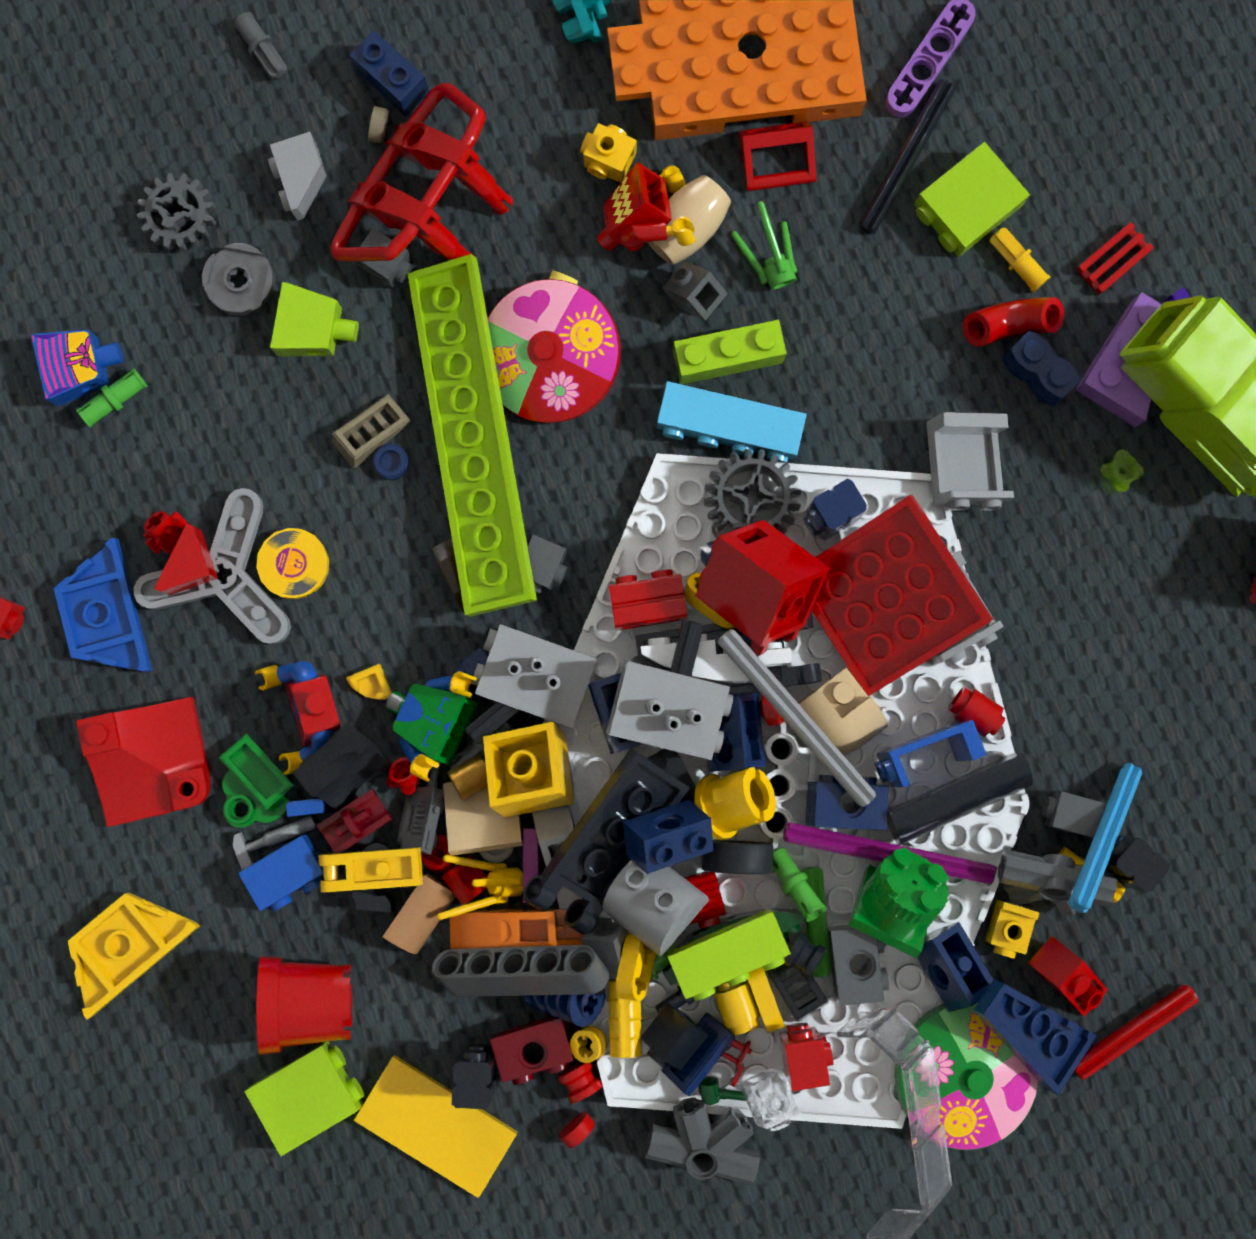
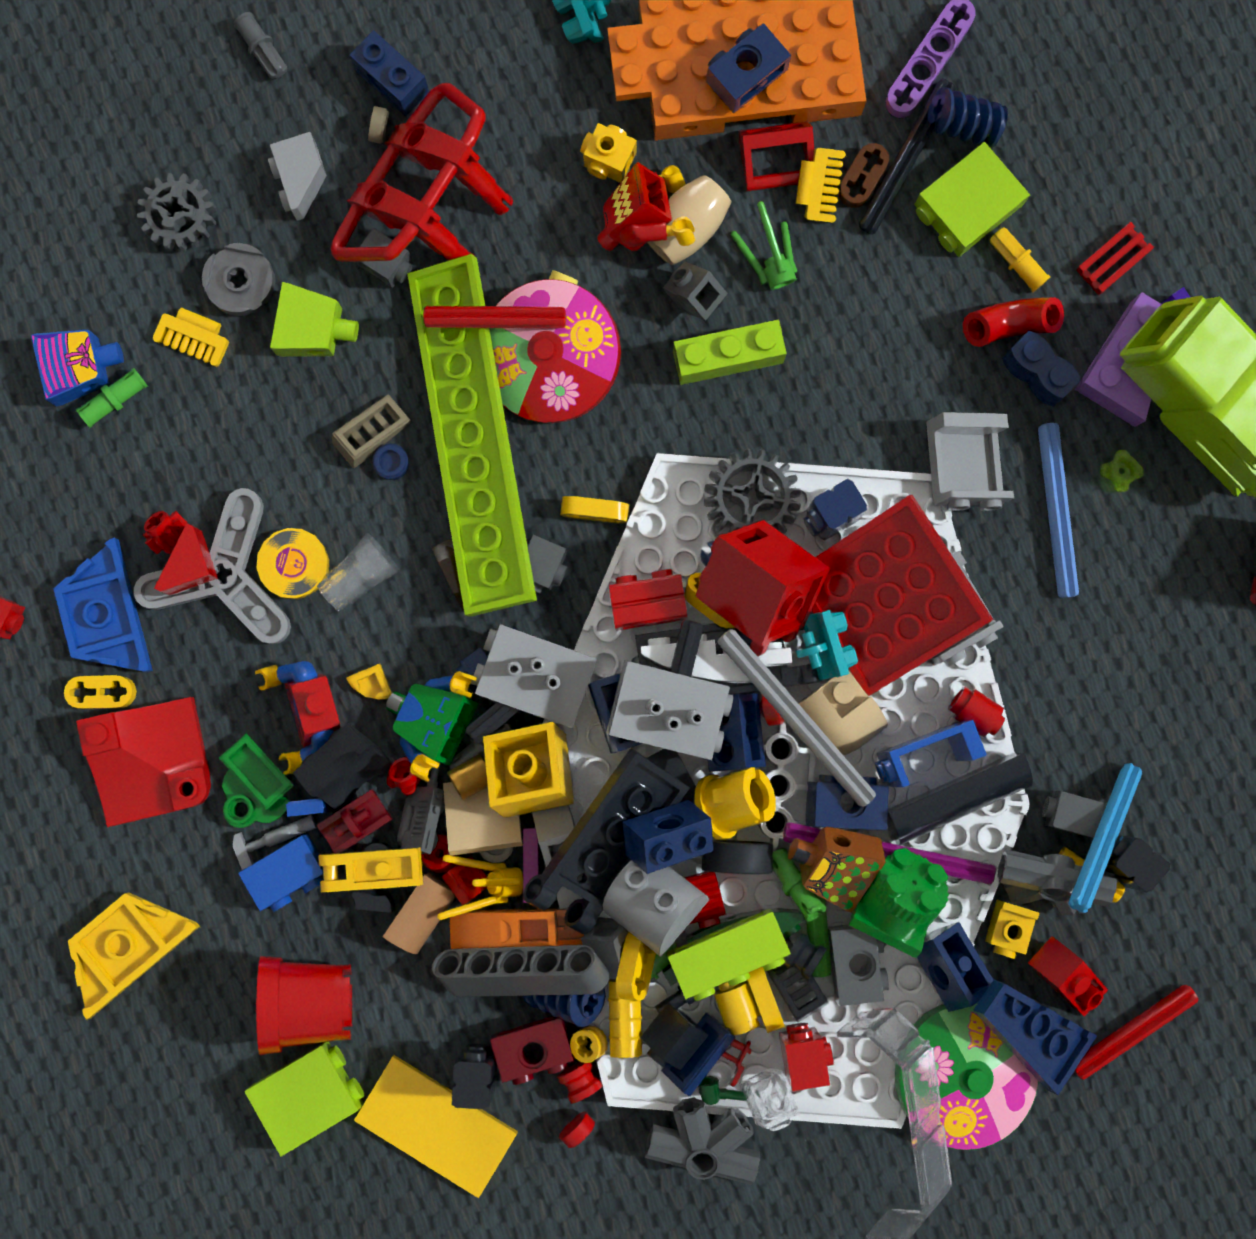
medium azure brick [657,381,807,463] -> none
none -> yellow beam [64,675,137,709]
none -> yellow piece [153,307,229,367]
none -> clear plant [317,533,400,612]
none -> red axle [423,306,566,328]
none -> yellow beam [560,496,629,524]
none -> dark blue brick [706,23,791,114]
none -> dark orange torso [788,826,886,913]
none -> yellow piece [796,148,846,223]
none -> teal hips [796,610,858,680]
none -> reddish brown beam [839,143,889,208]
none -> dark blue piece [928,87,1008,149]
none -> medium blue axle [1038,423,1079,598]

